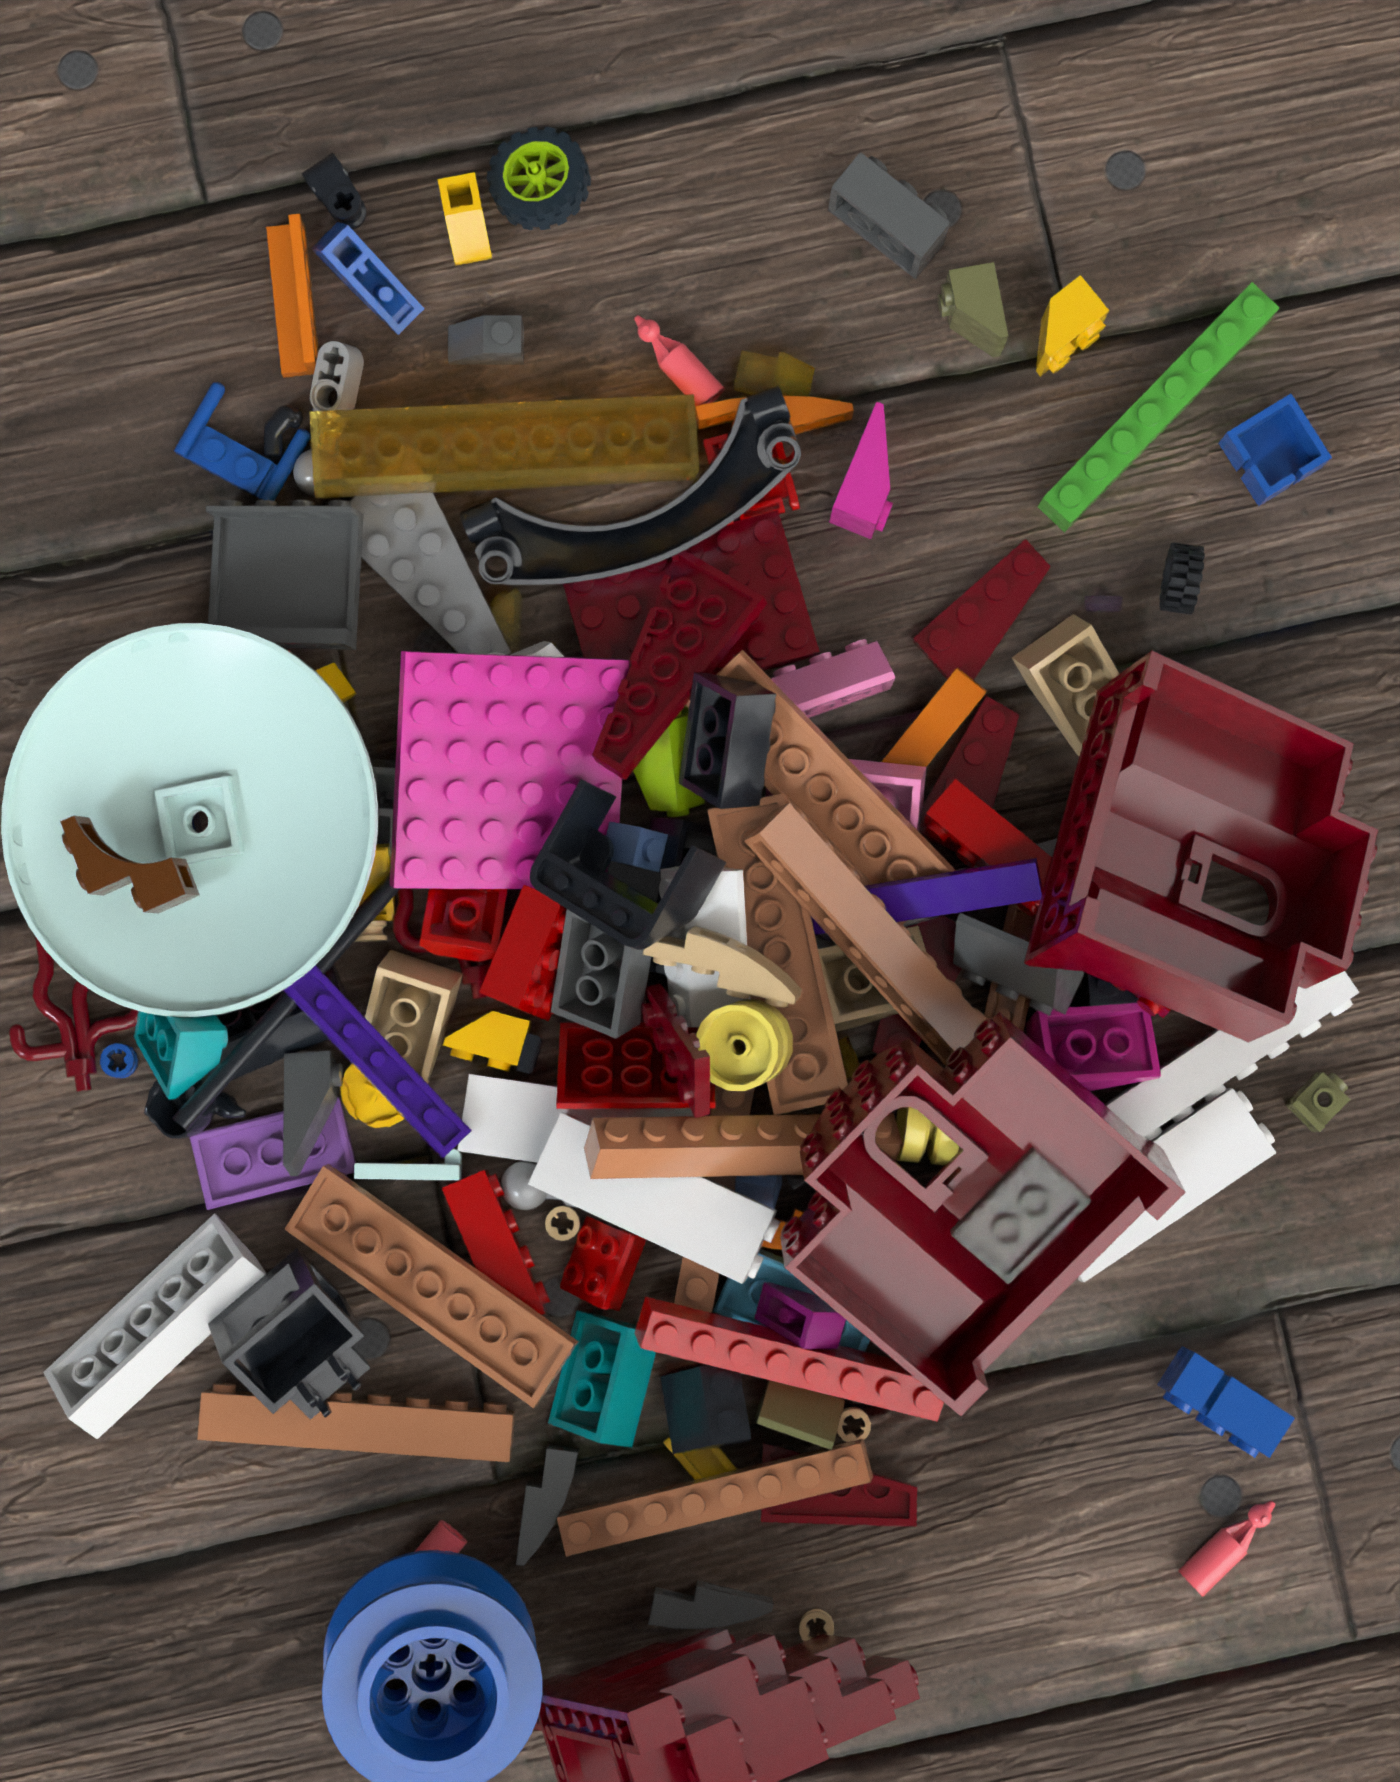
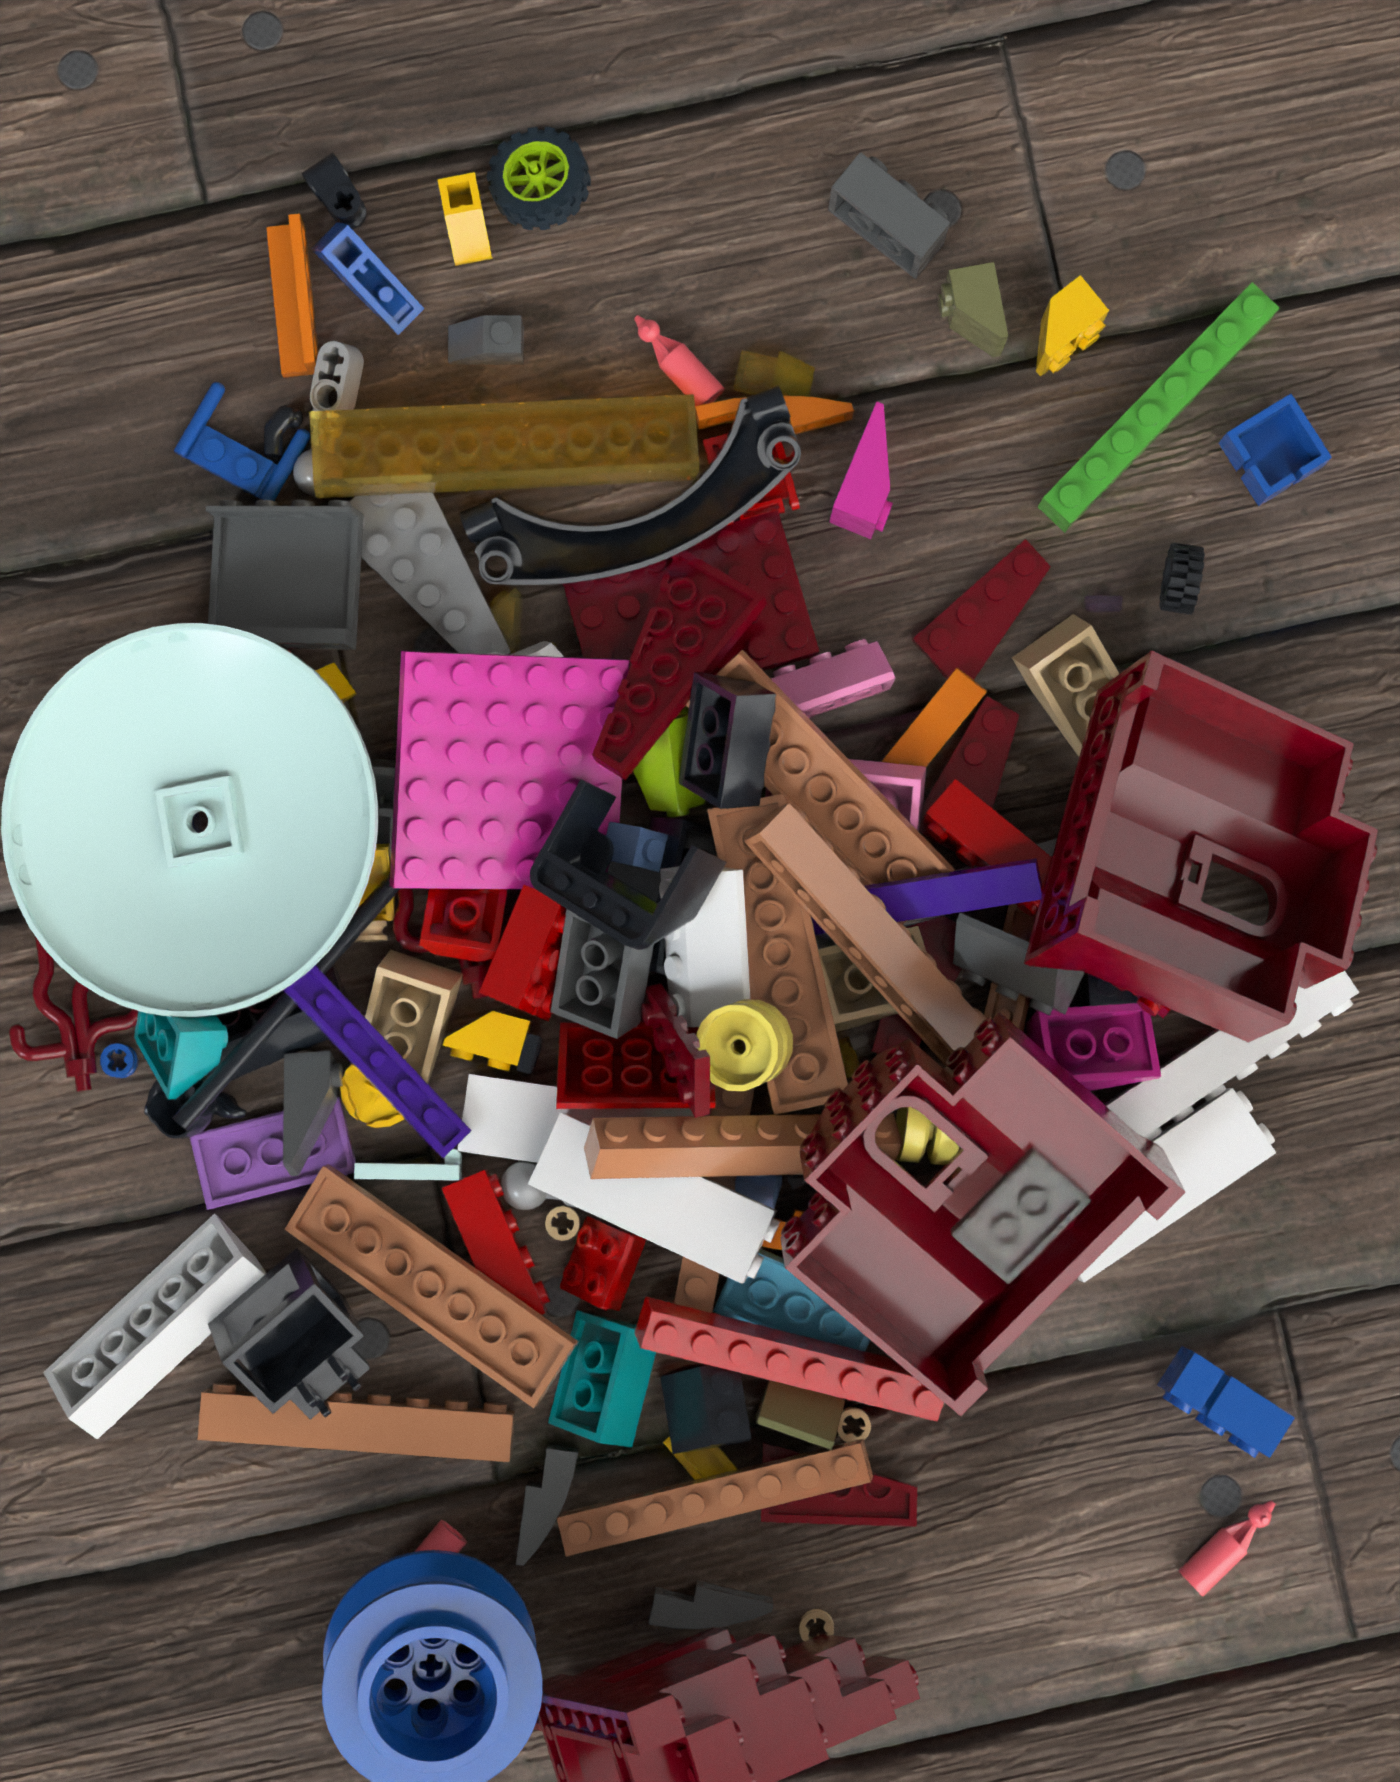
reddish brown arch [60,815,200,914] -> none
tan slope [643,926,802,1007] -> none
magenta slope [754,1282,846,1349] -> none
olive brick [1285,1072,1351,1132] -> none

